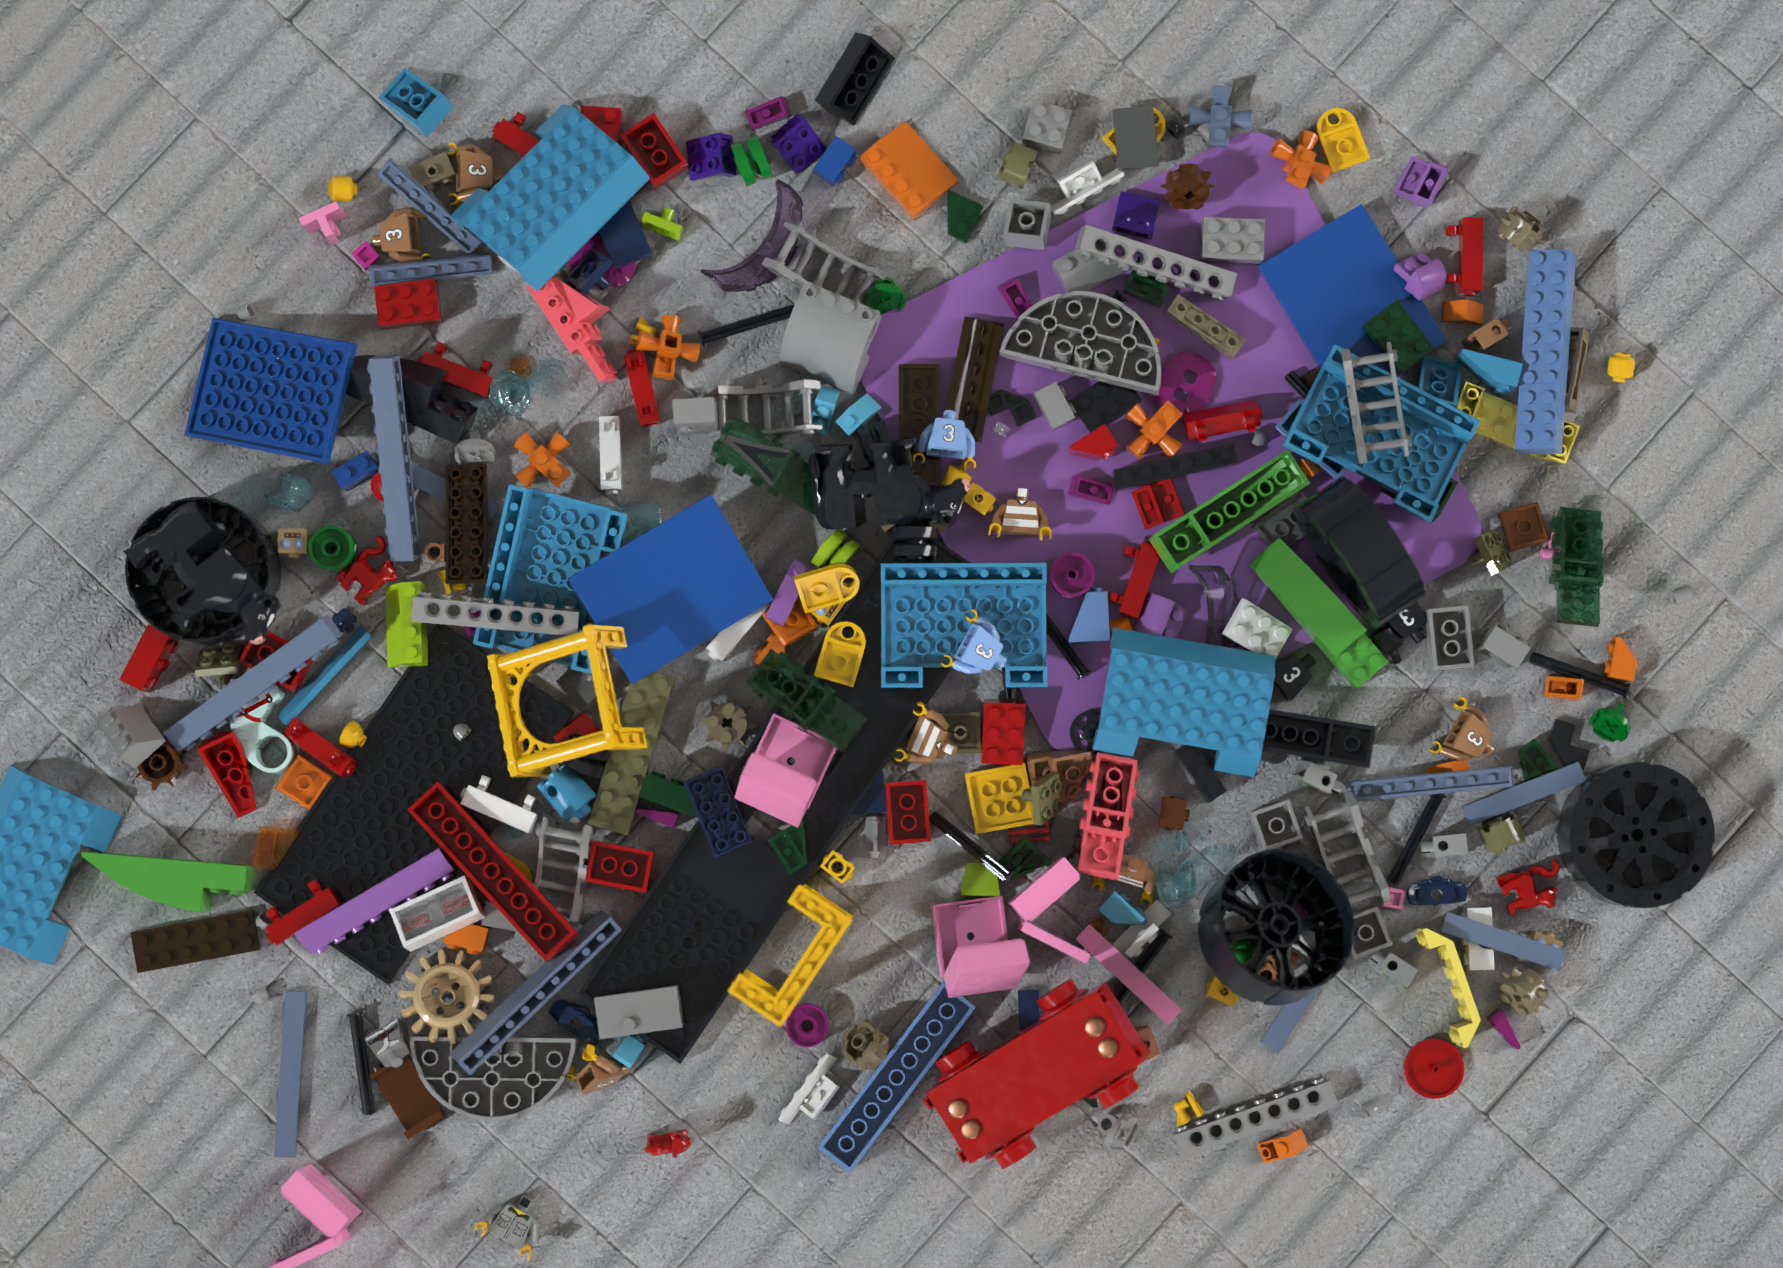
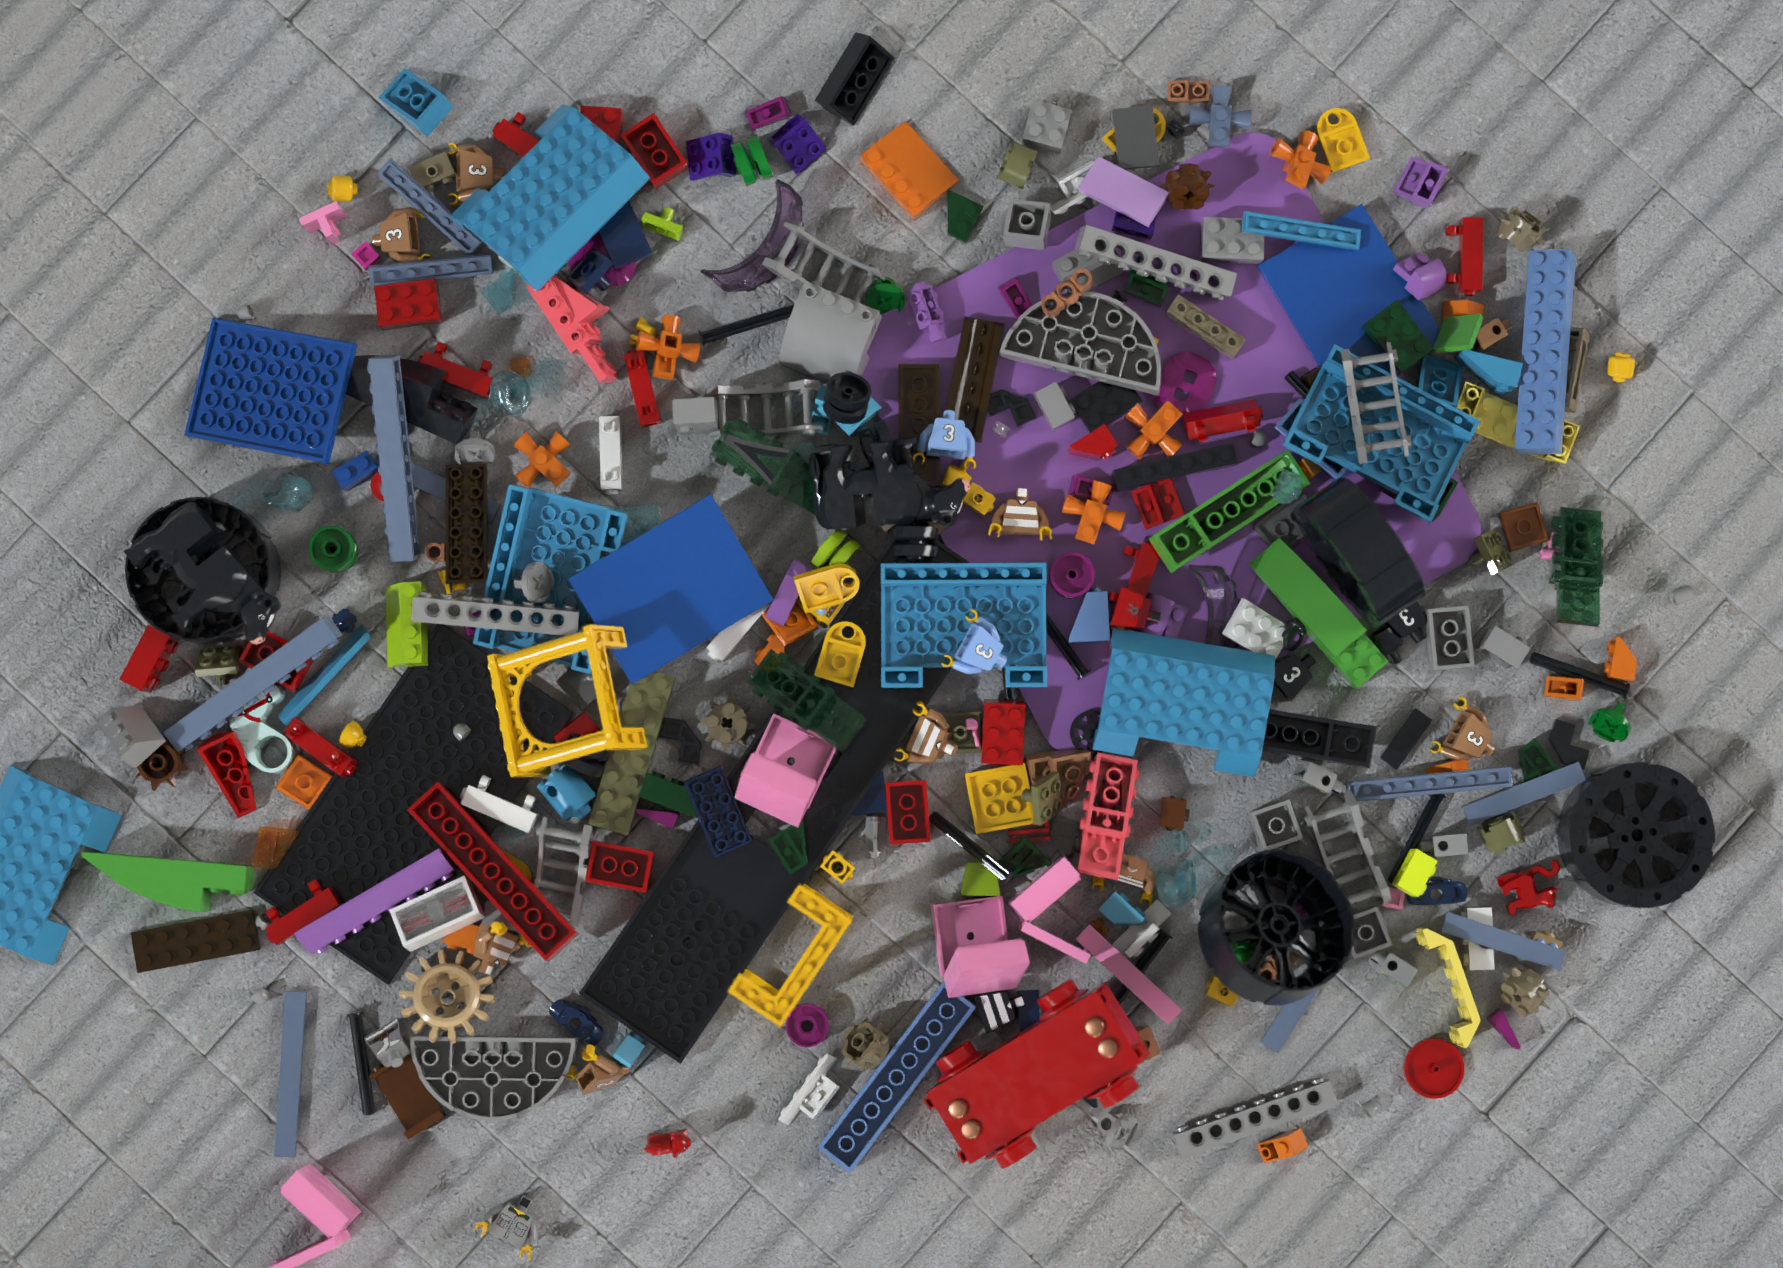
tan head [277,528,311,559] -> none
red animal [336,536,398,606] -> none
sand blue brick [449,910,622,1075] -> none
light grey brick [594,985,684,1039] -> none
blue brick [813,136,857,186] -> none
black brick [1173,745,1227,803] -> none
yellow piece [1174,1091,1206,1127] -> none
none -> medium nougat torso [473,922,531,975]
none -> clear light blue slope [481,268,518,315]
none -> light grey tile [513,561,554,603]
none -> black tile [661,717,702,764]
none -> black wheel [823,372,872,424]
none -> medium lavender brick [907,281,946,344]
none -> bright pink hand [965,718,980,747]
none -> torso [974,990,1026,1034]
none -> nougat piece [1041,269,1092,317]
none -> orange brick [1061,480,1126,545]
none -> lavender tile [1078,156,1169,227]
none -> torso [1110,587,1161,630]
none -> nougat slope [1168,80,1210,103]
none -> dark azure tile [1241,211,1361,251]
none -> clear light blue brick [1271,470,1303,504]
none -> black piece [1281,618,1307,651]
none -> black tile [1379,708,1432,770]
none -> neon yellow brick [1391,849,1438,897]
none -> bright green tile [1434,313,1483,353]

